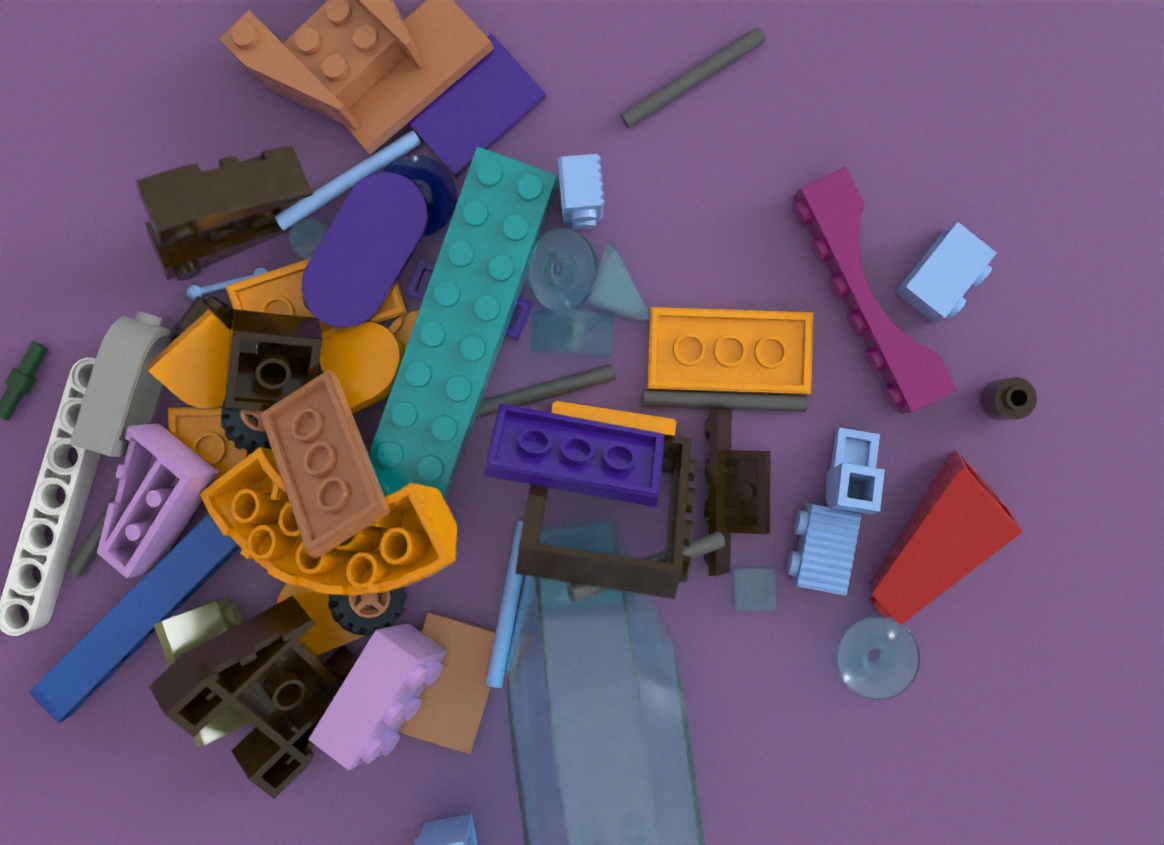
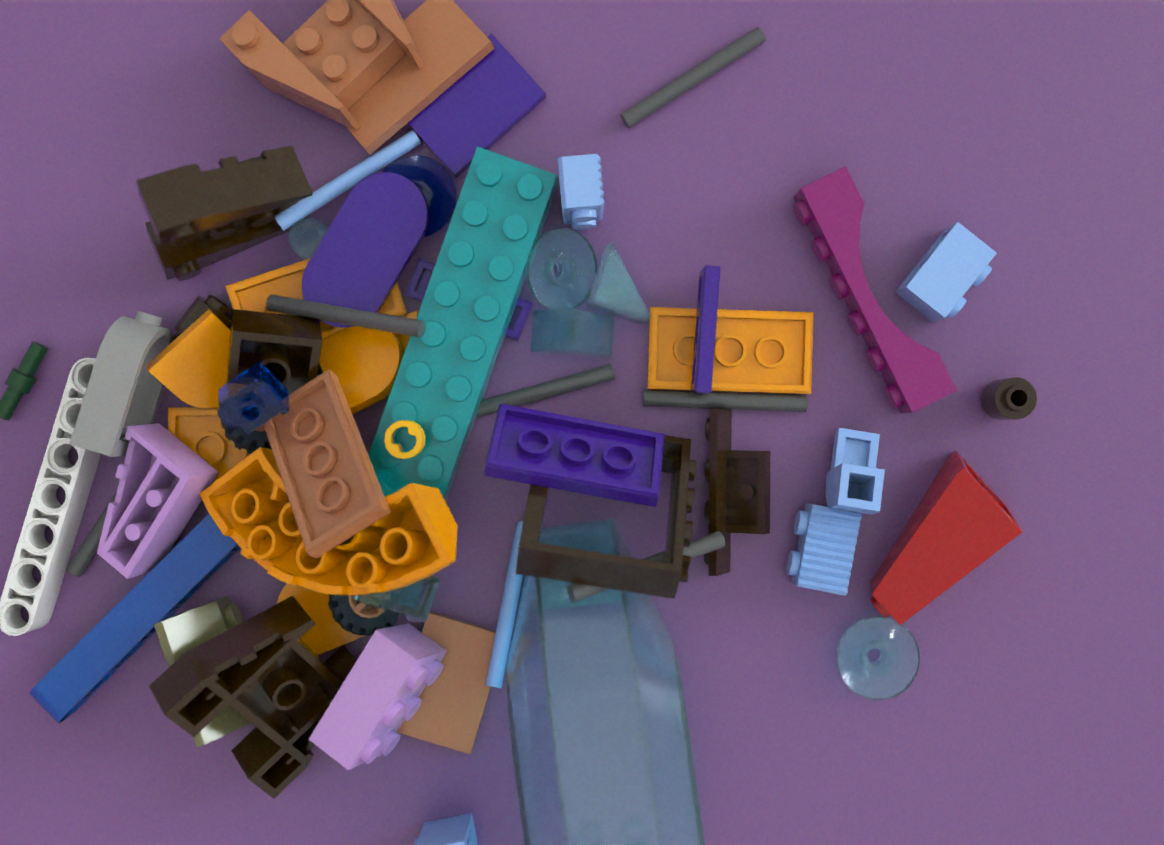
light blue hinge [186,268,269,301] -> none
light orange tile [551,401,677,436] -> none
clear light blue tile [732,567,776,611] -> none
none -> clear blue brick [217,360,290,435]
none -> dark grey bar [266,294,425,338]
none -> clear light blue slope [354,576,441,623]
none -> yellow bush [384,420,426,459]
none -> dark purple tile [691,265,721,395]

